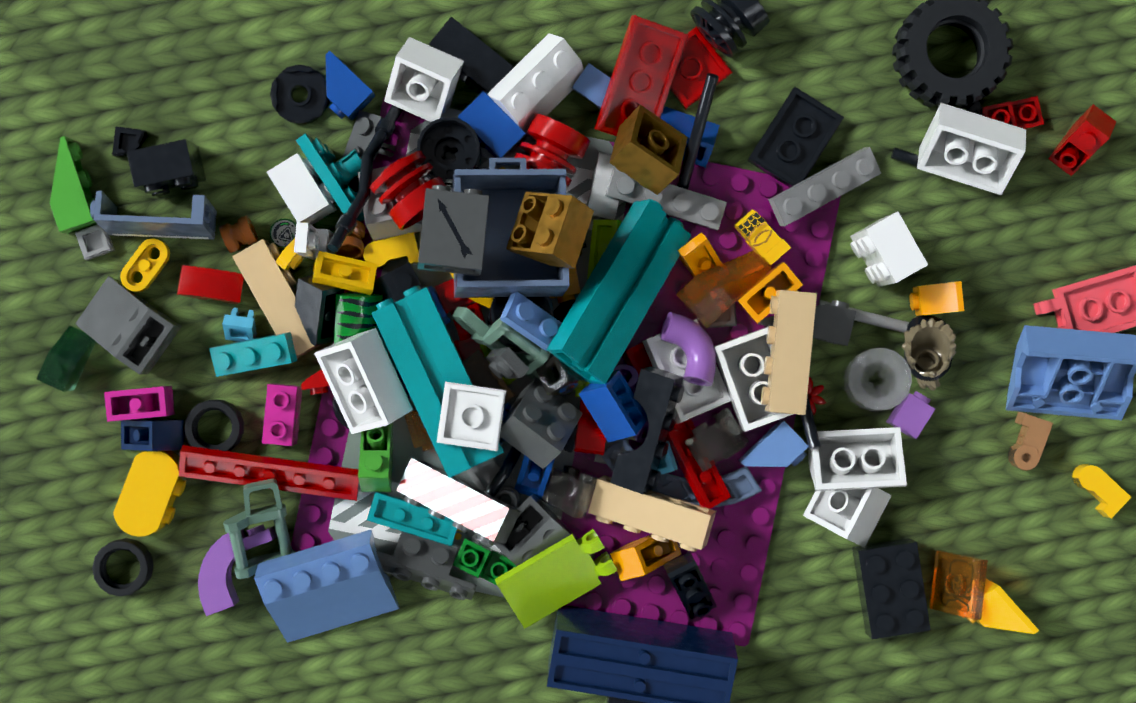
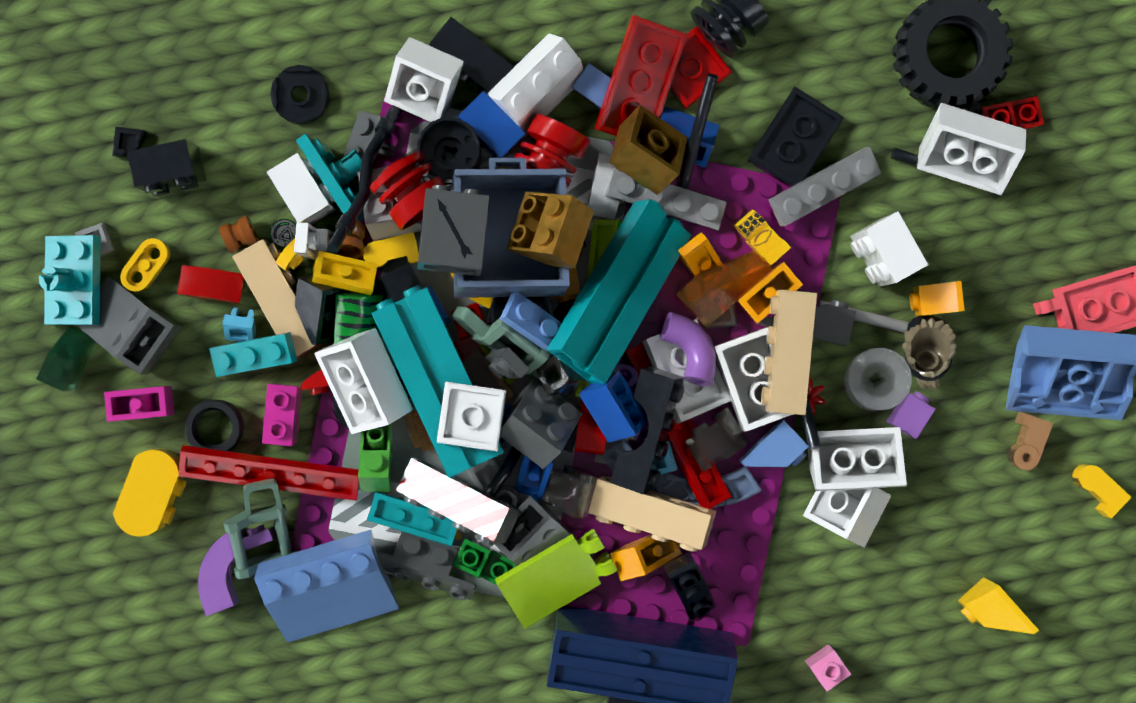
bright green slope [50,136,97,234] -> none
sand blue panel [90,191,217,239] -> none
black tyre [92,538,154,596] -> none
dark blue slope [121,420,185,451] -> none
blue slope [326,50,376,121] -> none
red plate [434,278,473,313] -> none
black brick [852,538,931,639] -> none
clear orange tile [930,550,988,620] -> none
red slope [1048,104,1116,176] -> none
none -> plate [39,235,101,325]
none -> bright pink brick [805,644,851,691]

